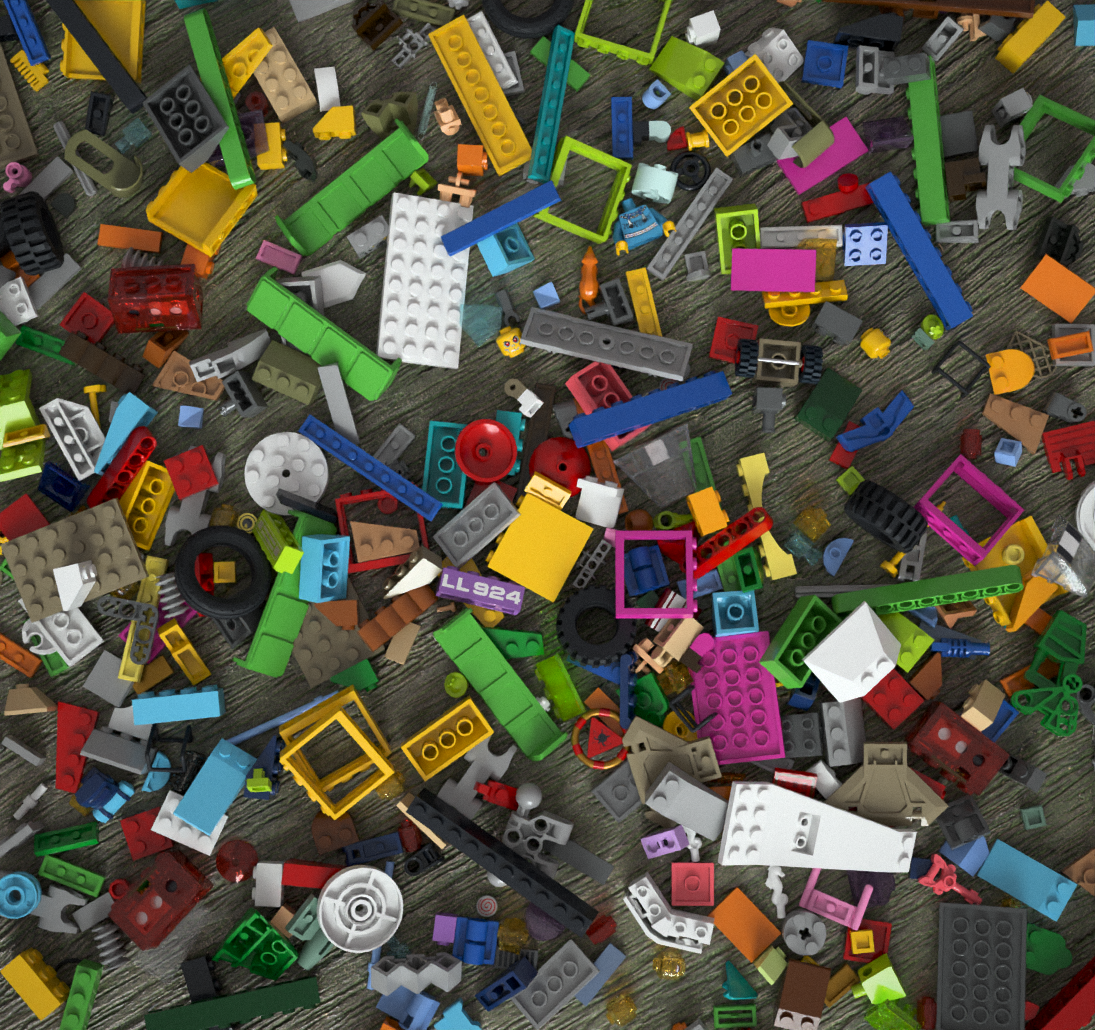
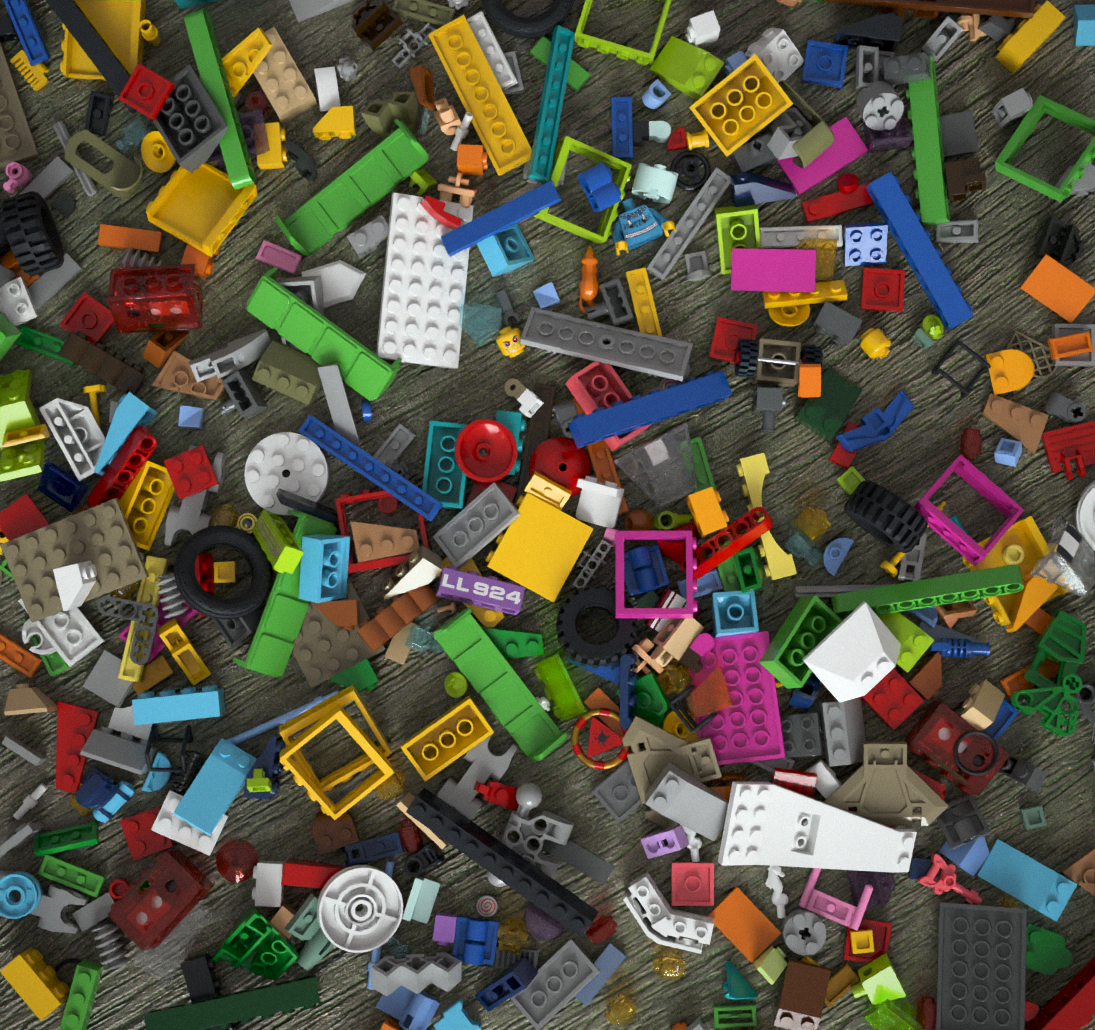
light grey piece [976,125,1026,230] -> none
none -> red tile [117,63,175,121]
none -> yellow pin [139,19,161,46]
none -> yellow dish [141,131,176,173]
none -> light grey plant [337,56,358,81]
none -> blue tile [362,400,372,421]
none -> light aqua panel [402,875,440,924]
none -> clear light blue plate [405,625,443,654]
none -> dark orange slope [409,65,435,111]
none -> red slope [420,195,462,230]
none -> white bar [450,112,474,151]
none -> blue brick [577,162,621,213]
none -> clear orange wing [686,667,734,719]
none -> dark blue slope [730,172,796,207]
none -> orange slope [798,364,821,398]
none -> light grey brick [856,81,904,130]
none -> red plate [860,267,905,313]
none -> black tyre [953,730,999,776]

